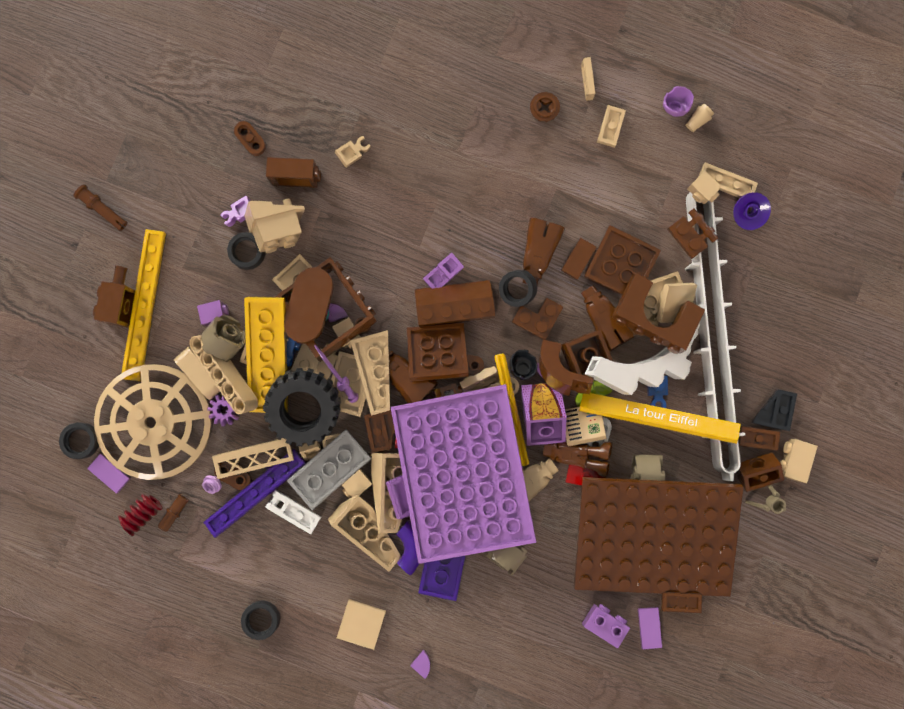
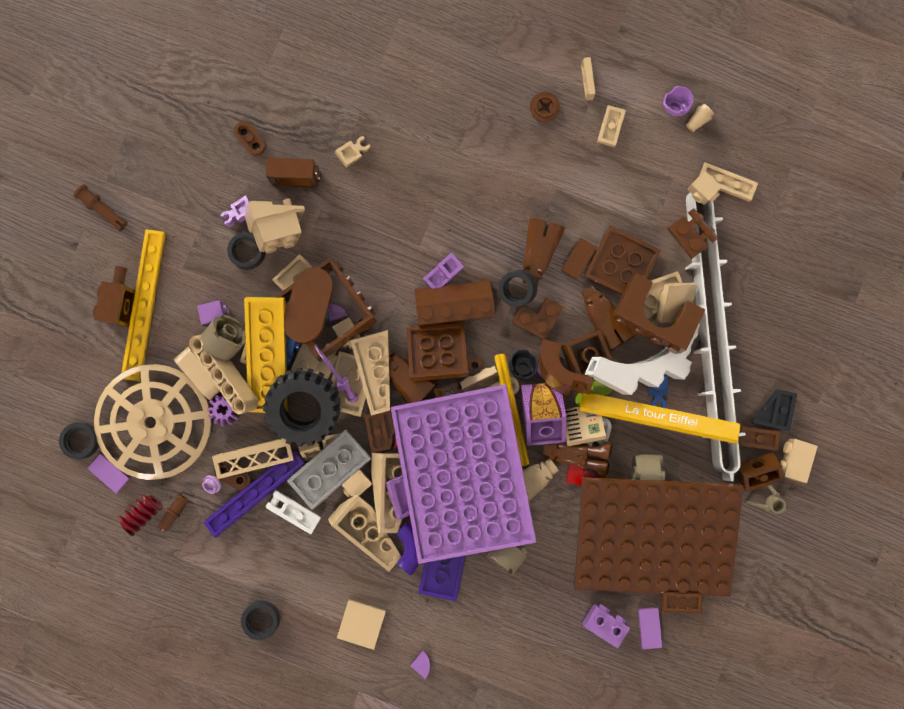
dark purple dish [733,192,771,230] -> none

